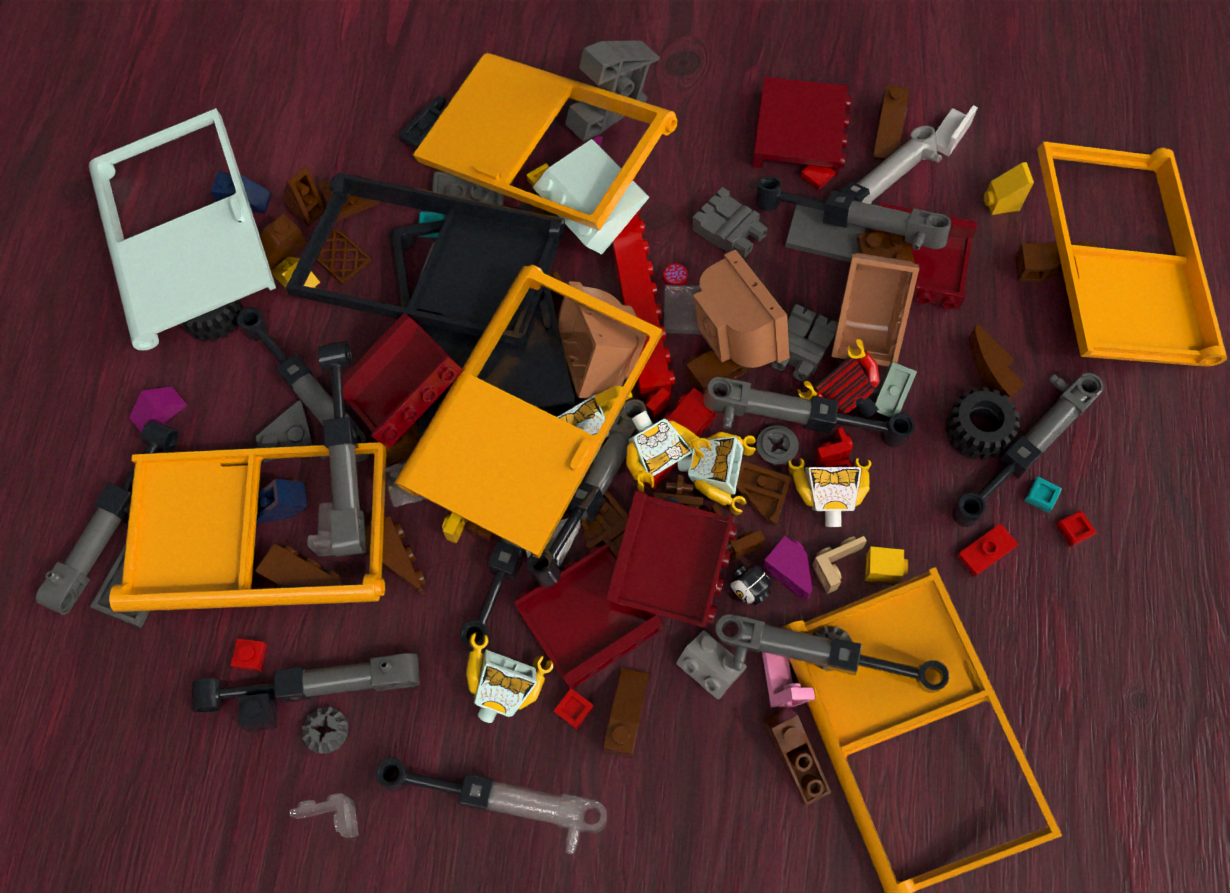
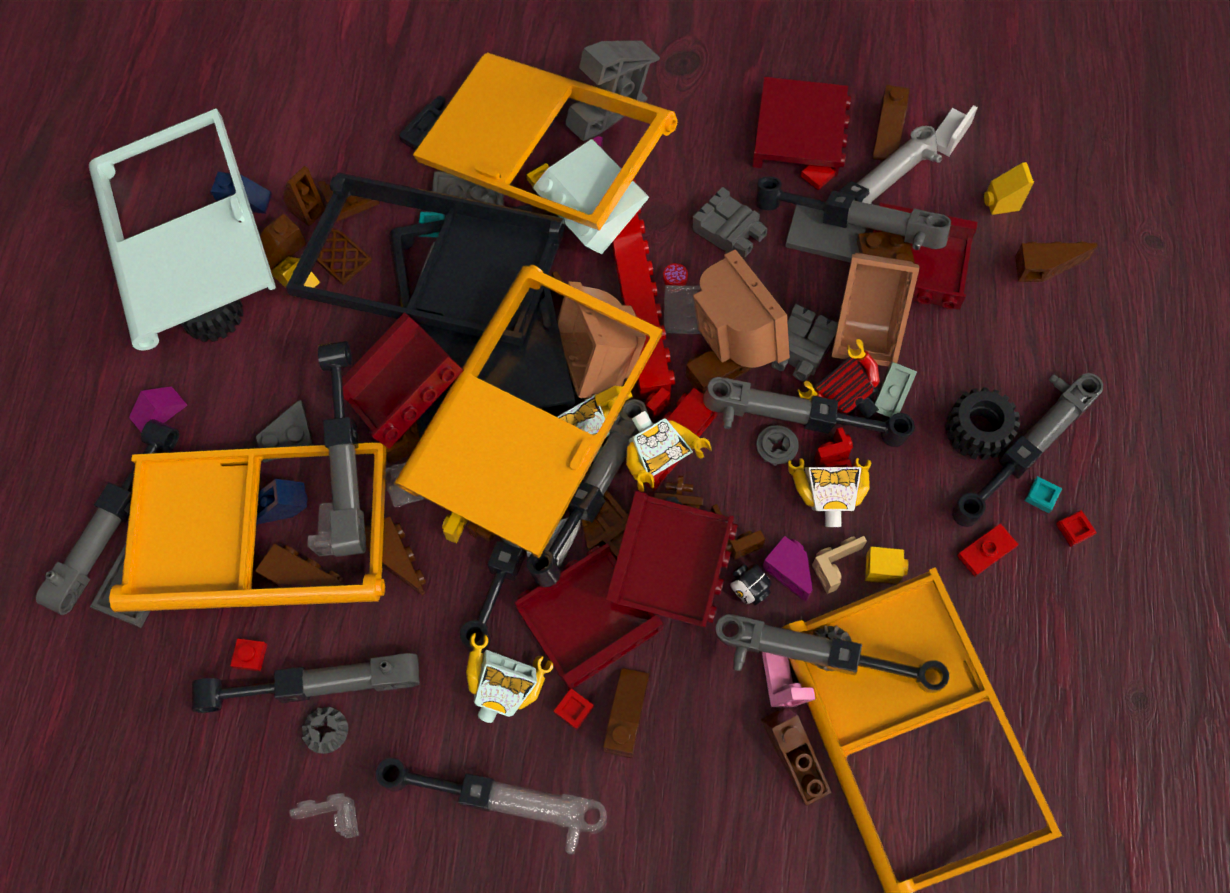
piece [237,307,370,463] -> none
black brick [239,693,277,732] -> none
light grey bracket [677,630,747,700] -> none
torso [678,432,756,515] -> none
reddish brown wing [736,461,792,526] -> none
reddish brown slope [968,323,1025,402] -> none
light orange door [1037,142,1227,367] -> none

